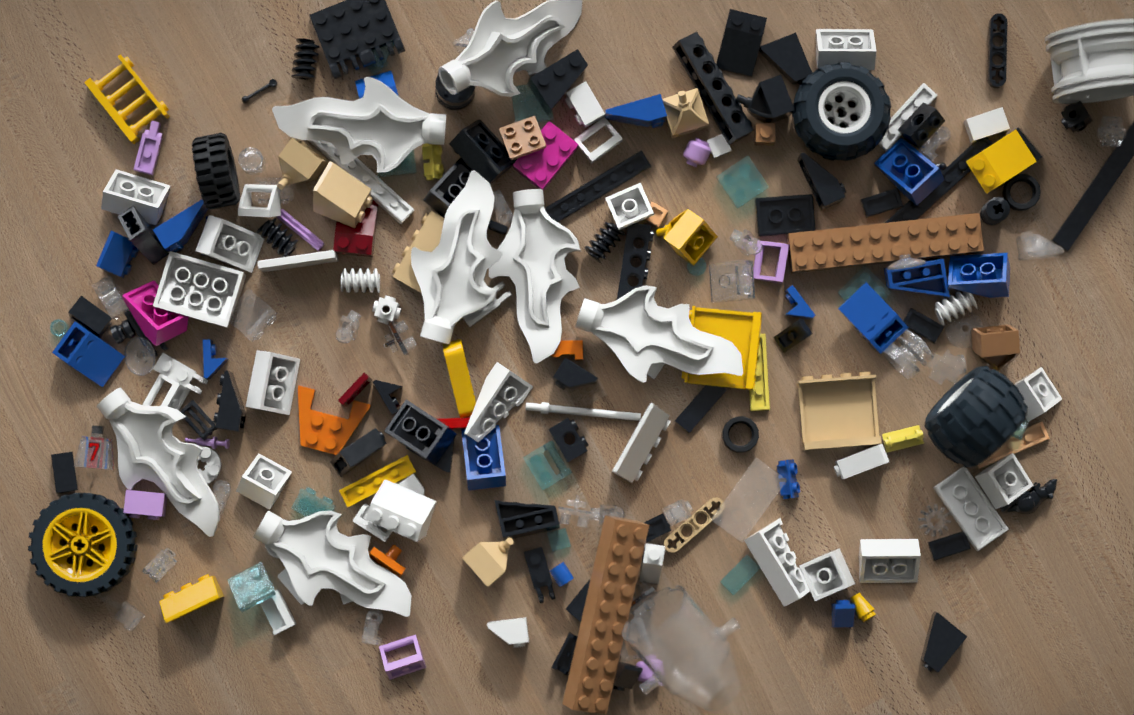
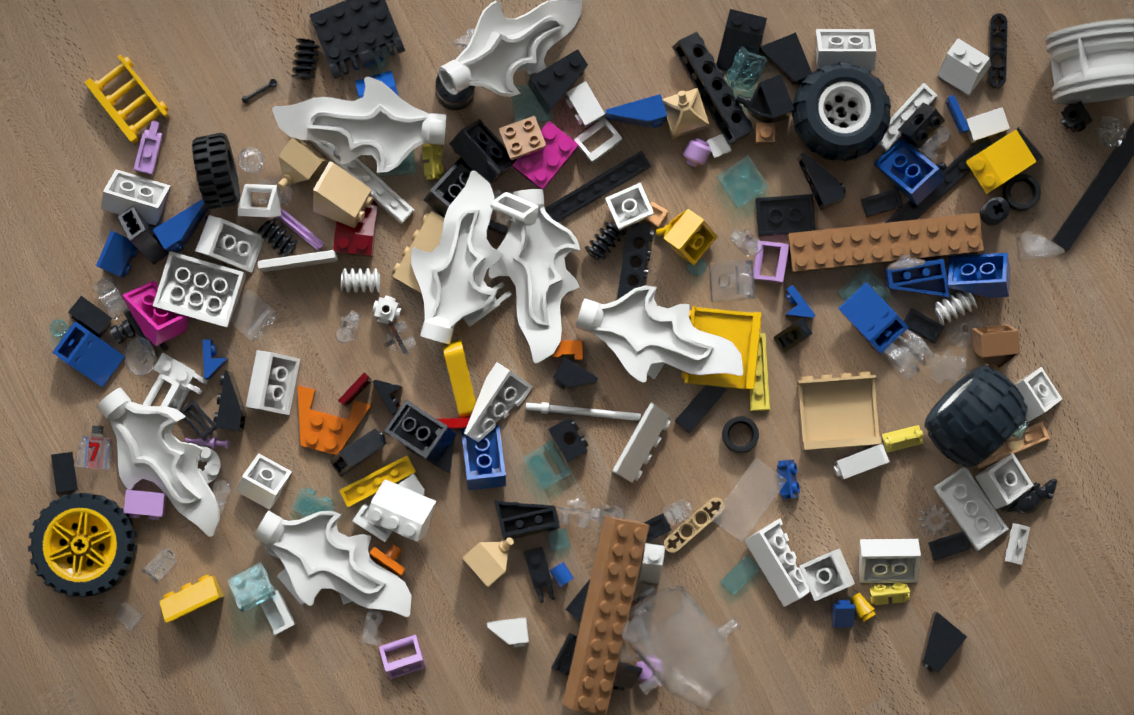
none -> white tile [490,192,539,225]
none -> clear light blue bracket [726,47,767,93]
none -> light yellow hinge [869,582,910,606]
none -> white slope [937,38,991,96]
none -> blue tile [945,95,969,134]
none -> white plate [1005,523,1030,565]

